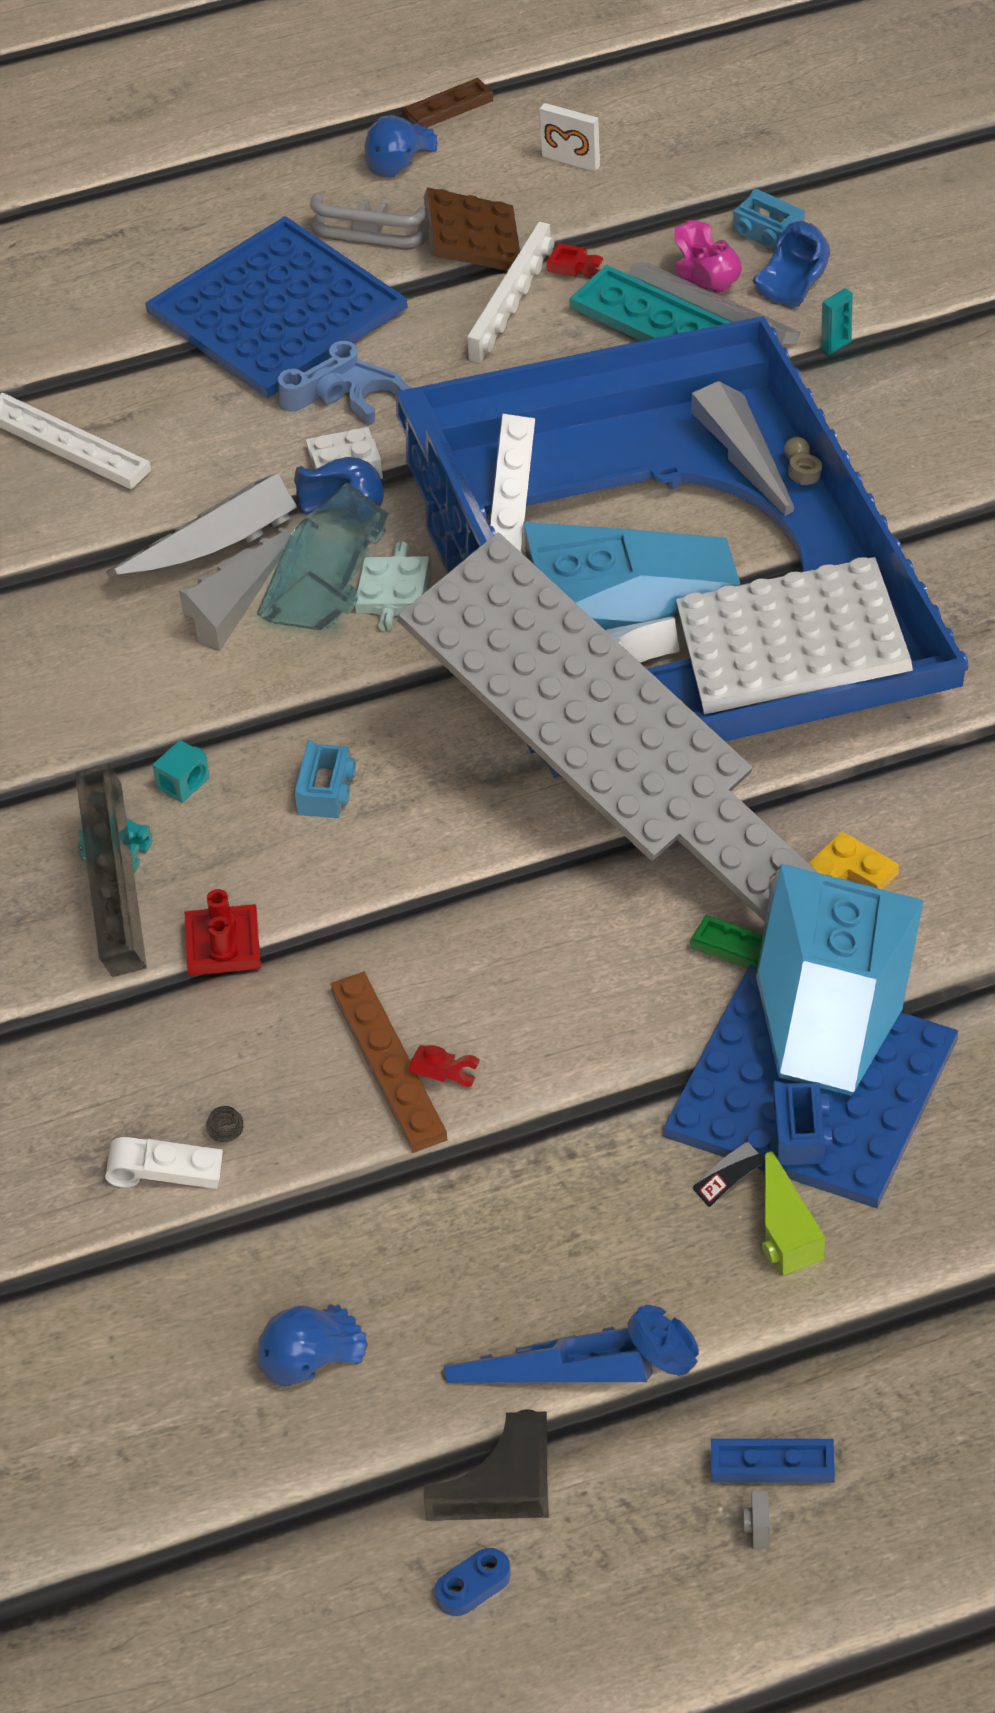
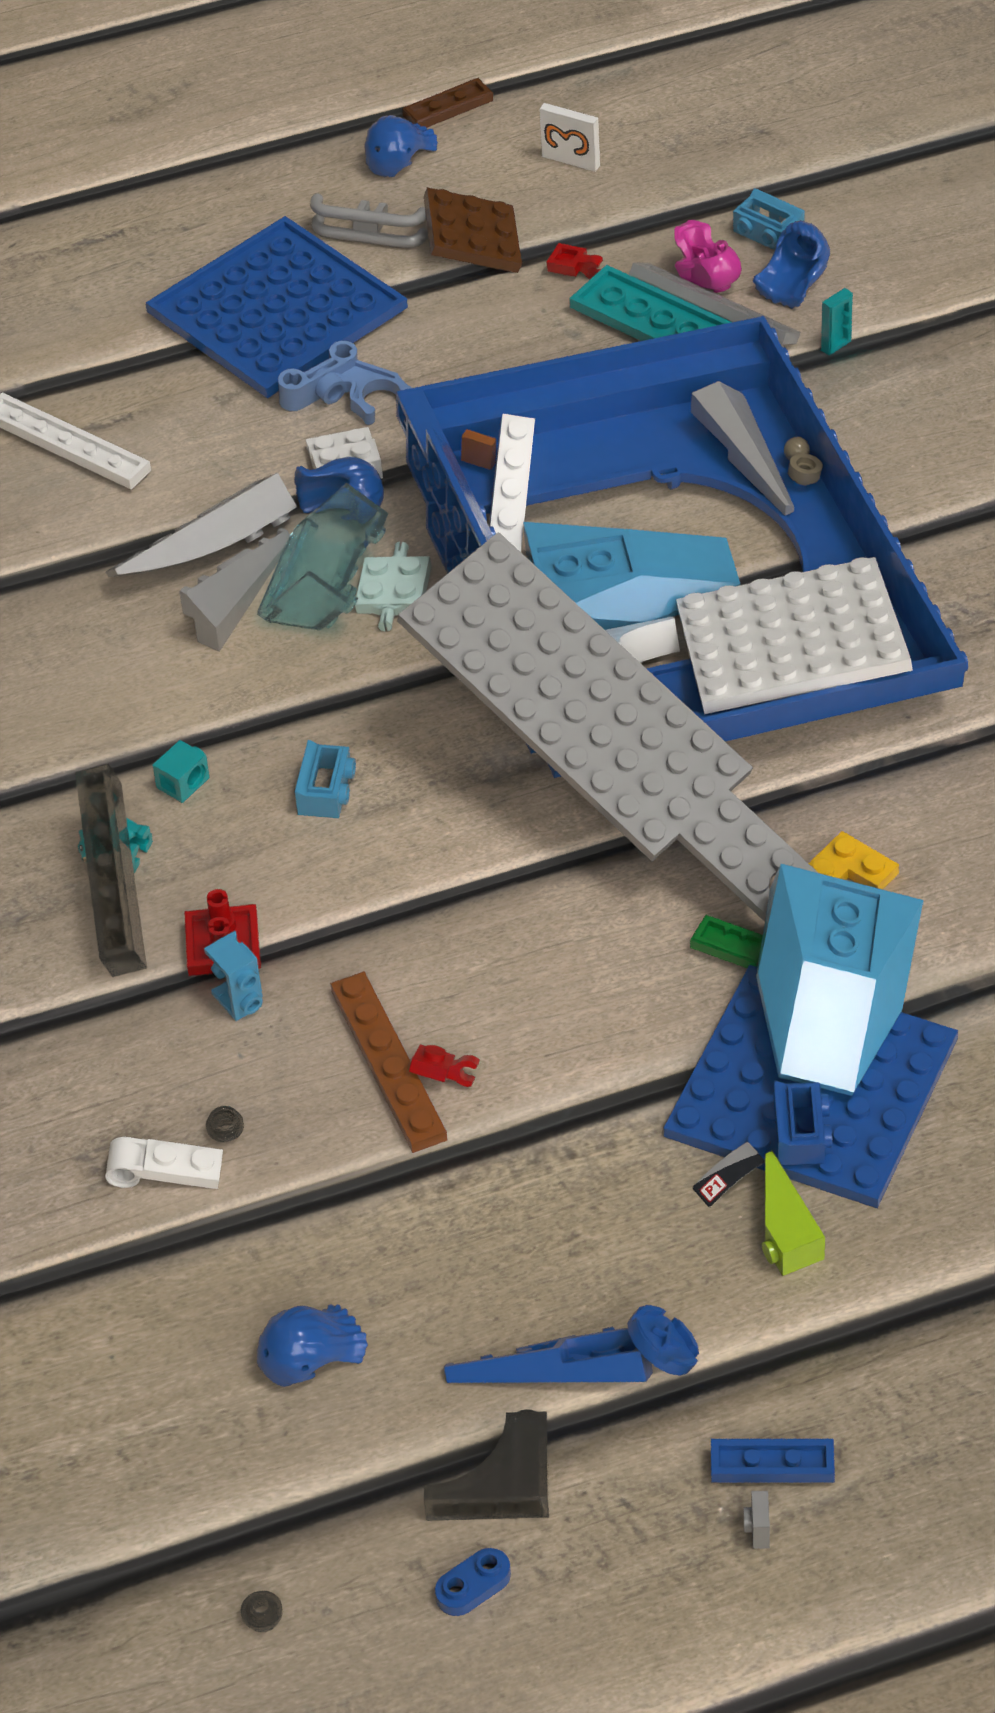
white plate [467,222,554,364] -> none
none -> dark azure window [204,931,263,1021]
none -> clear smoke plate [241,1591,283,1632]
none -> dark orange tile [461,429,496,470]

